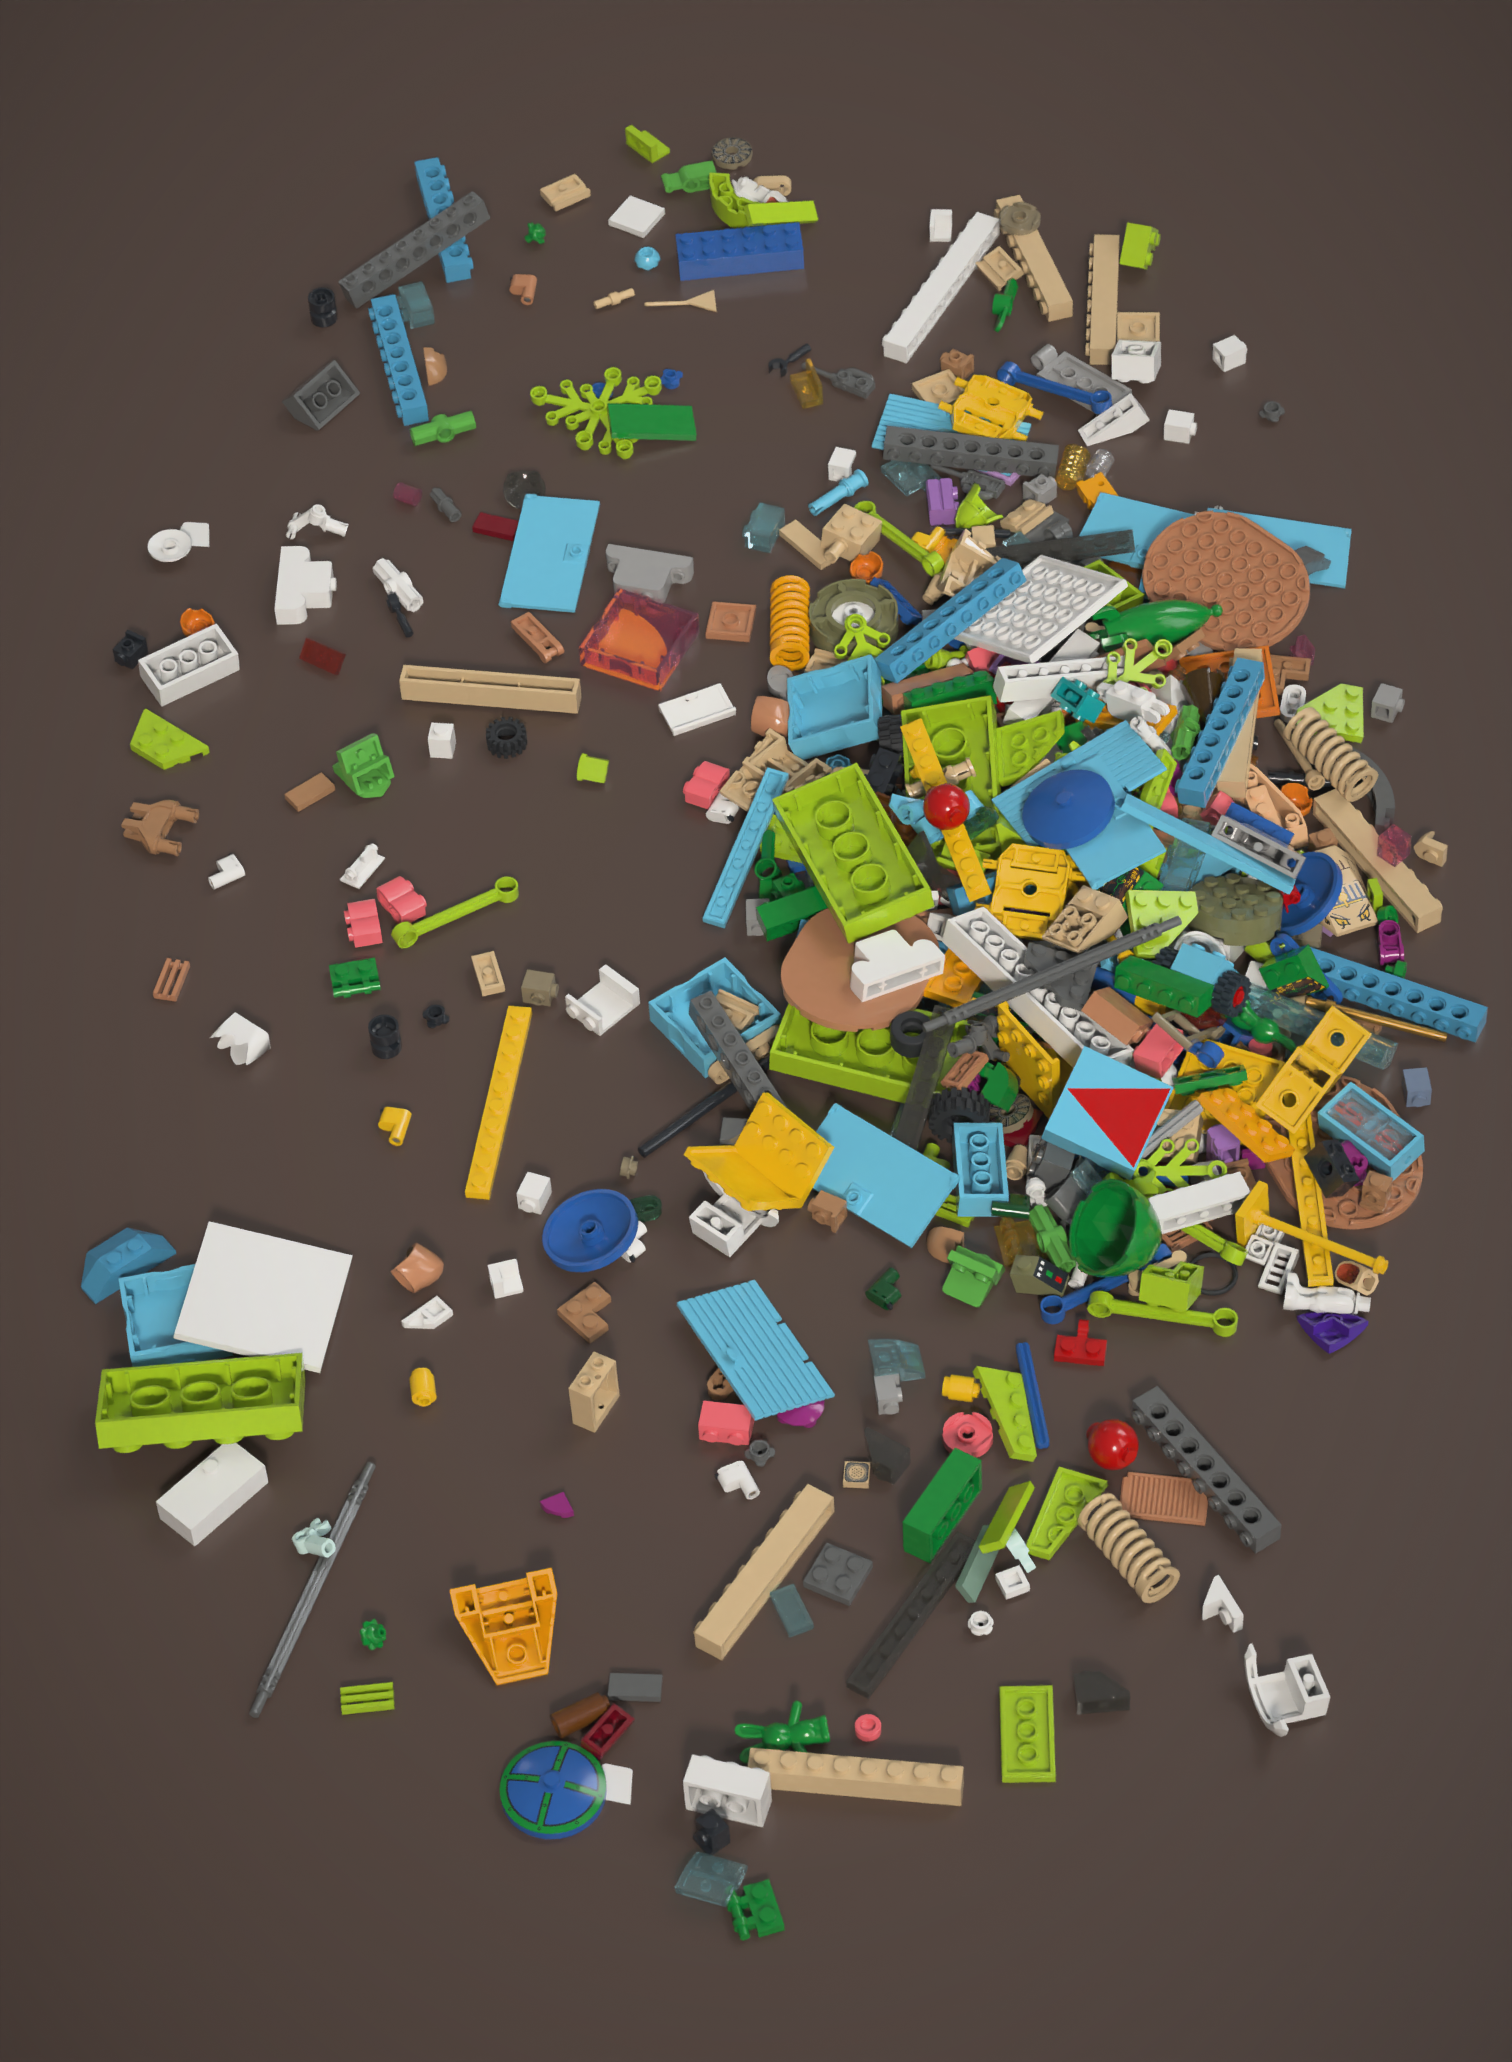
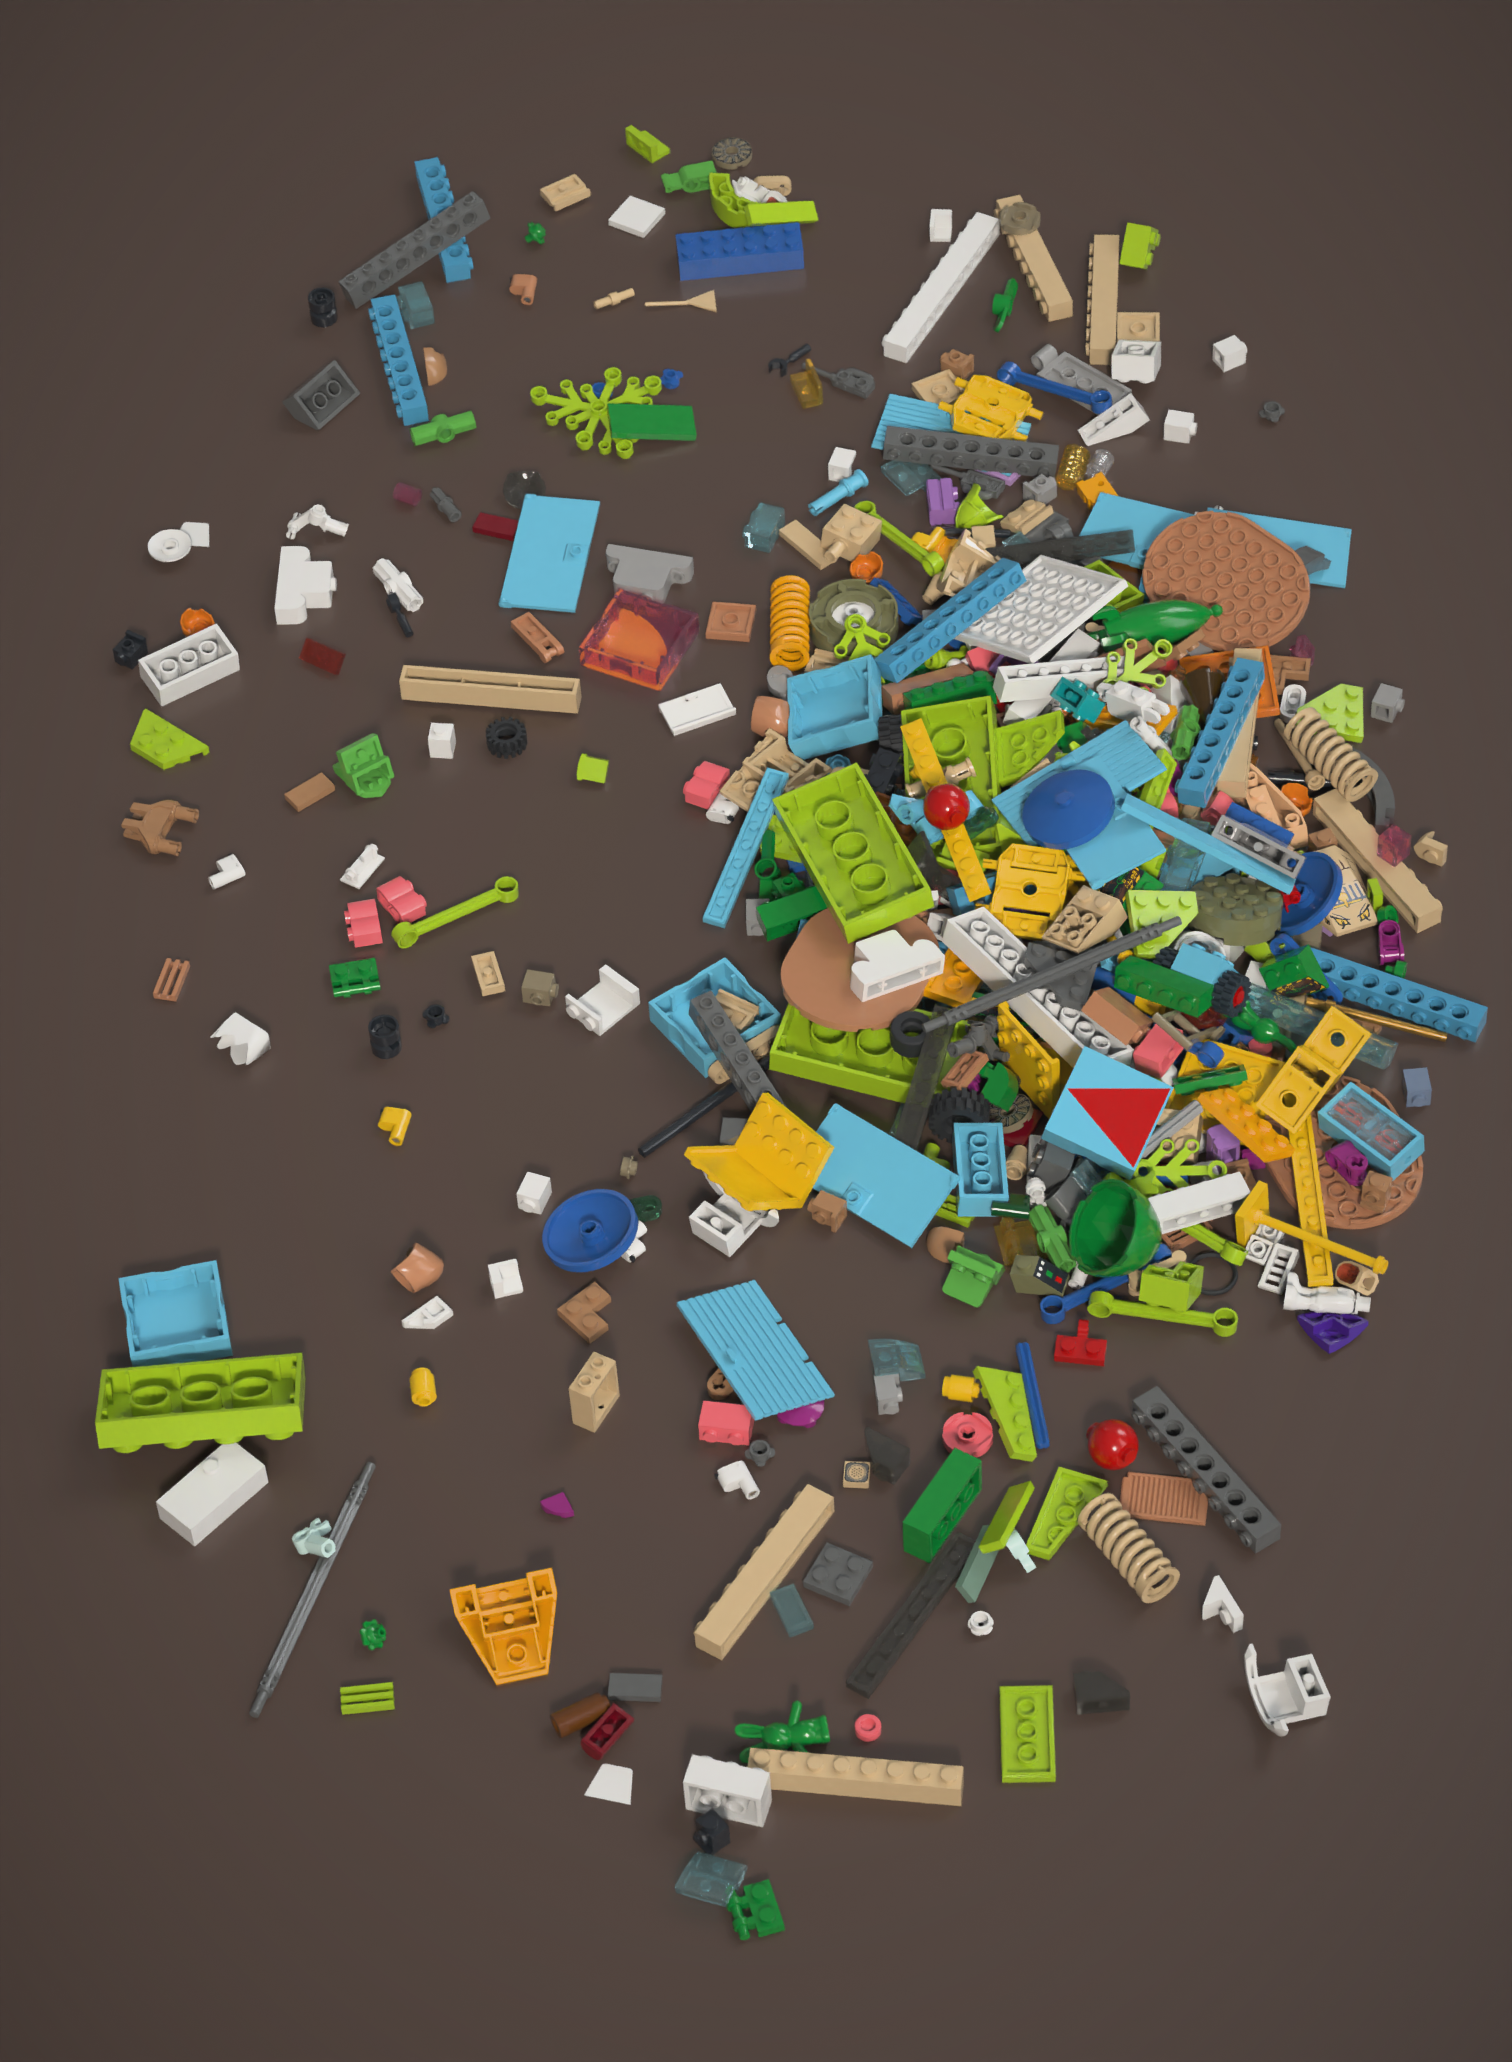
dark azure wedge [81,1228,177,1304] -> none
white tile [174,1221,353,1373] -> none
yellow plate [465,1006,532,1200] -> none
blue dish [500,1741,607,1839] -> none
medium azure plate [634,247,661,270] -> none
dark green piece [865,1267,902,1310] -> none
tan plate [975,246,1024,292] -> none
white plate [996,1565,1030,1600] -> none
black brick [1304,1139,1360,1198] -> none

